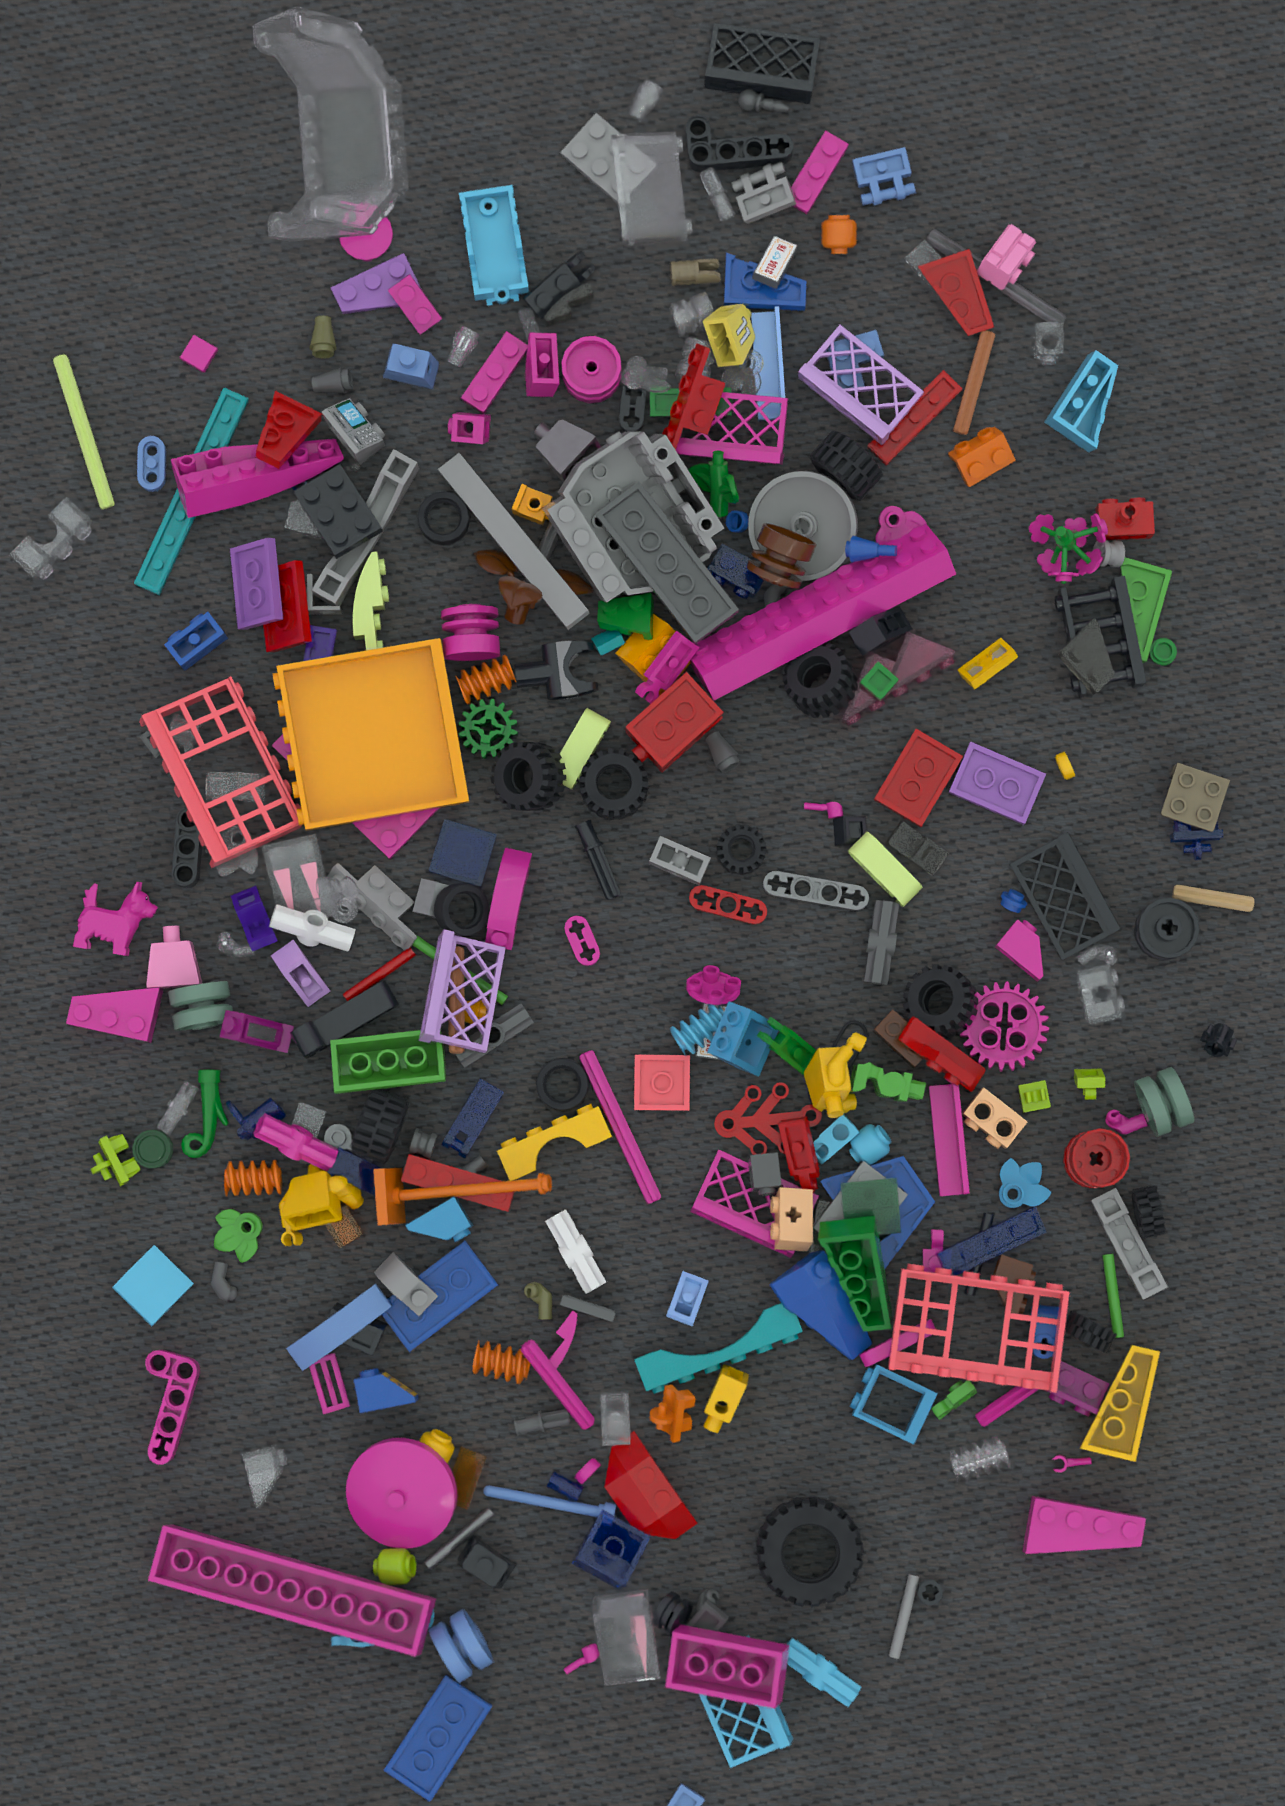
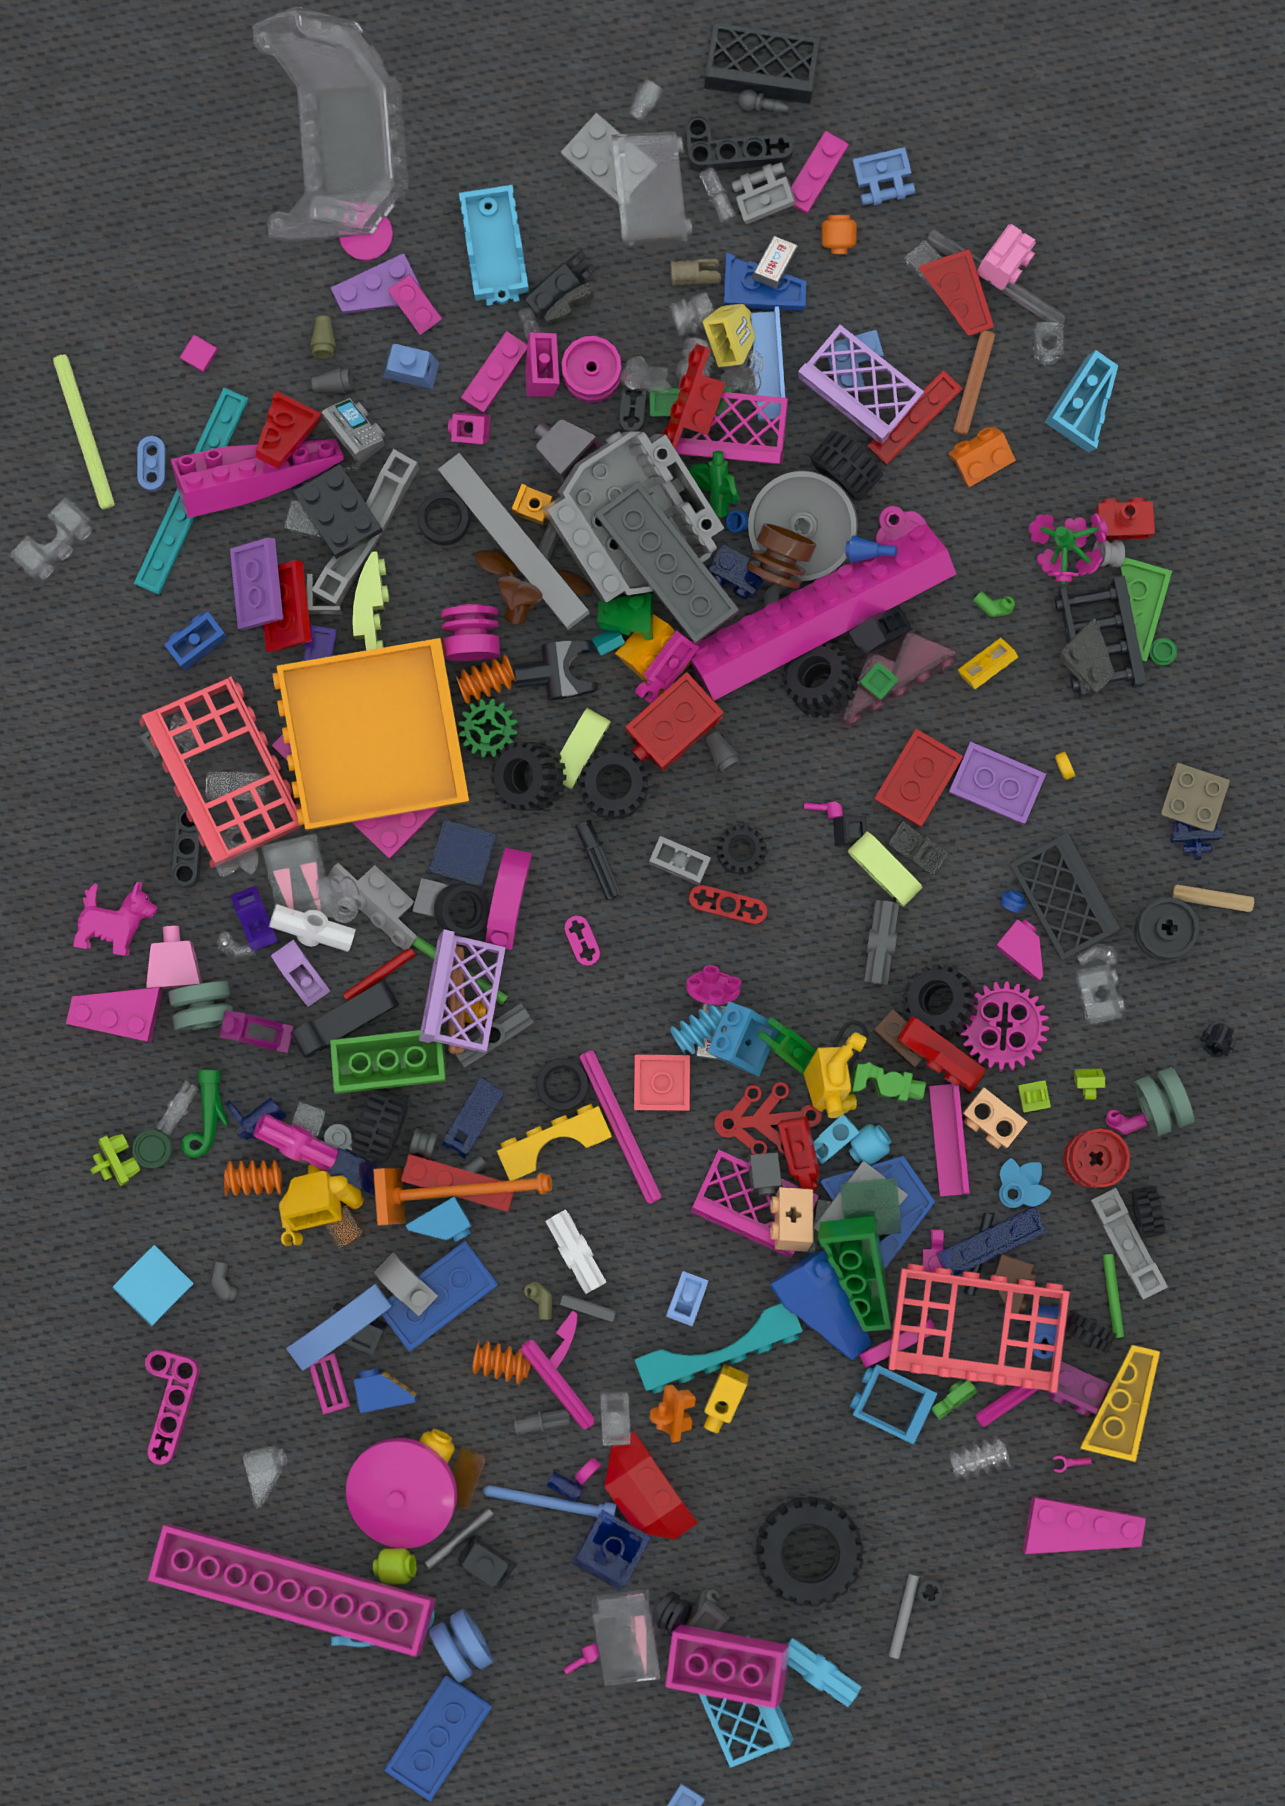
bright green plate [214,1209,262,1263] -> none
clear cone [447,325,480,368] -> none
flat silver beam [763,871,869,911] -> none
none -> bright green arm [973,591,1015,617]

